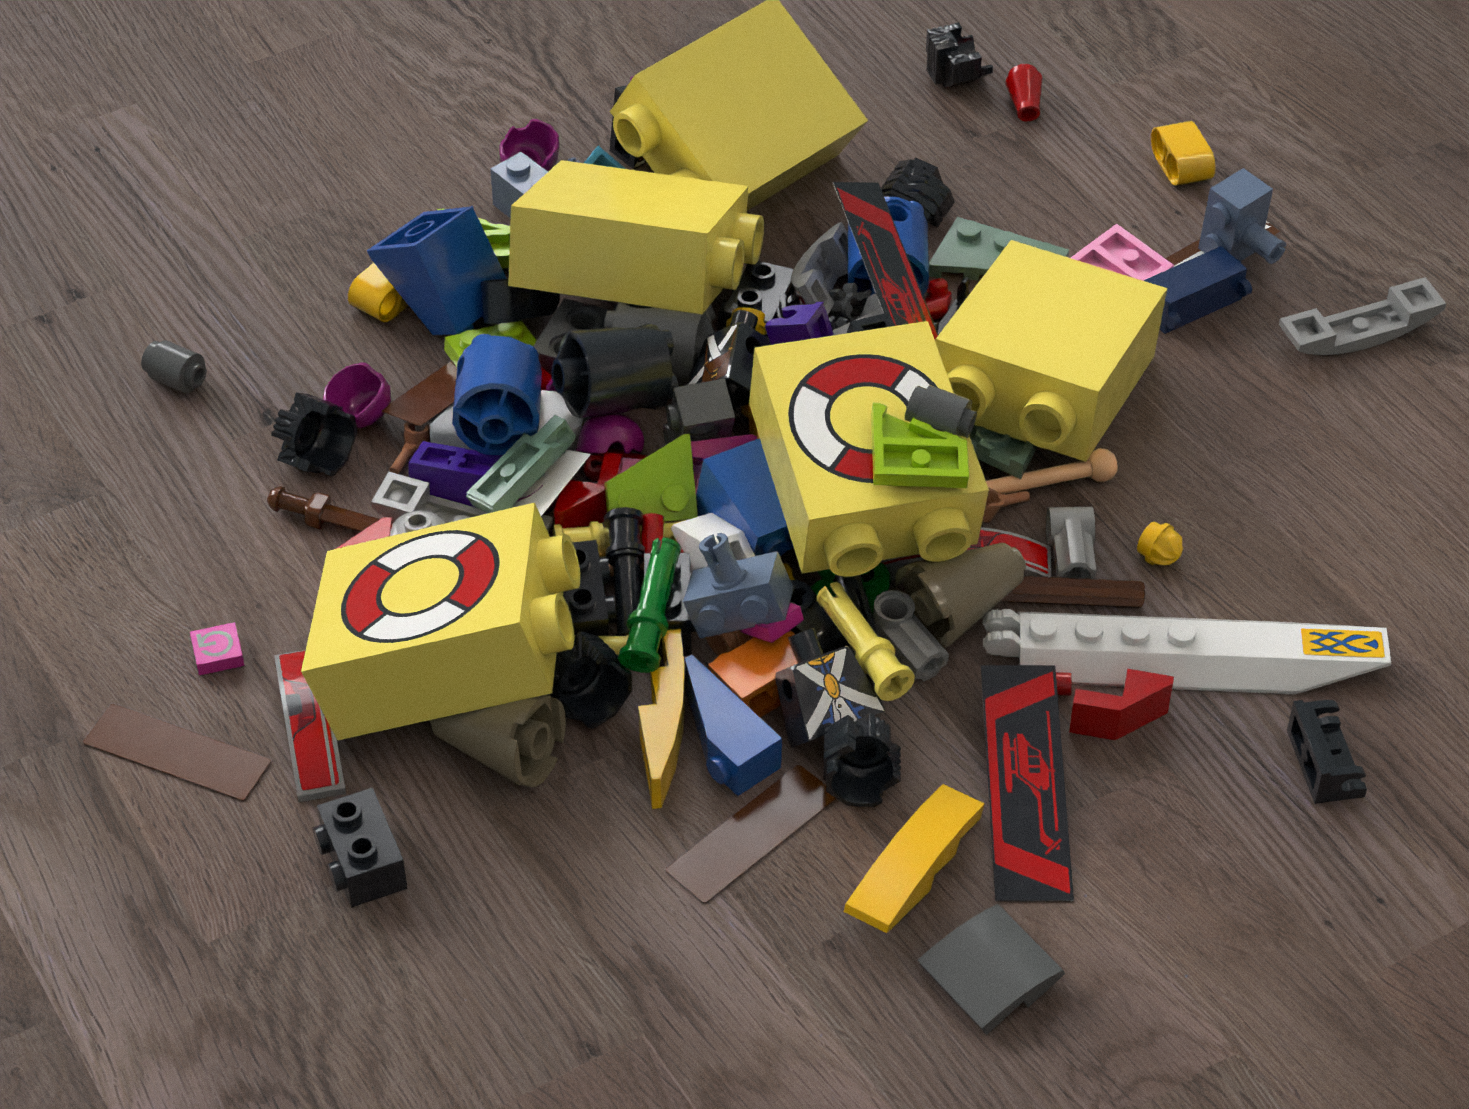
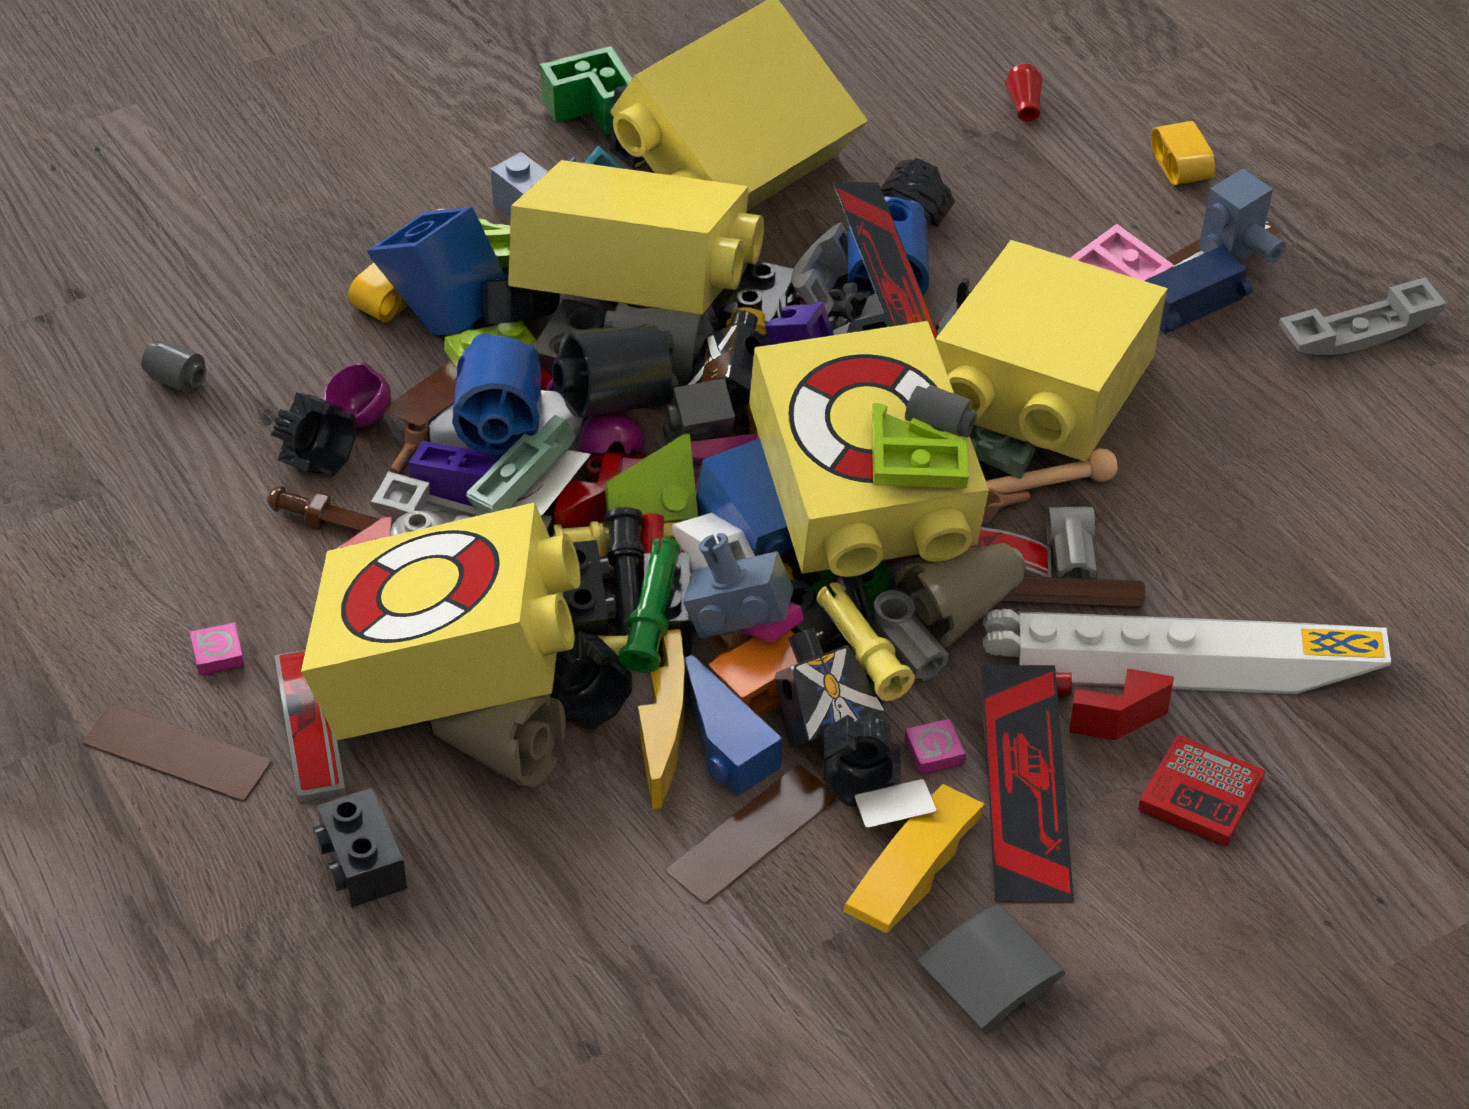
magenta hair [499,119,559,171] -> none
red arm [925,278,952,321] -> none
black hair [926,22,993,88] -> none
sand green wing [929,217,1069,281] -> none
yellow plate [1137,521,1183,565] -> none
black hinge [1287,700,1367,804] -> none
none -> green brick [540,46,632,135]
none -> white sticker [855,779,936,828]
none -> dark pink tile [904,719,965,775]
none -> red tile [1138,734,1265,847]

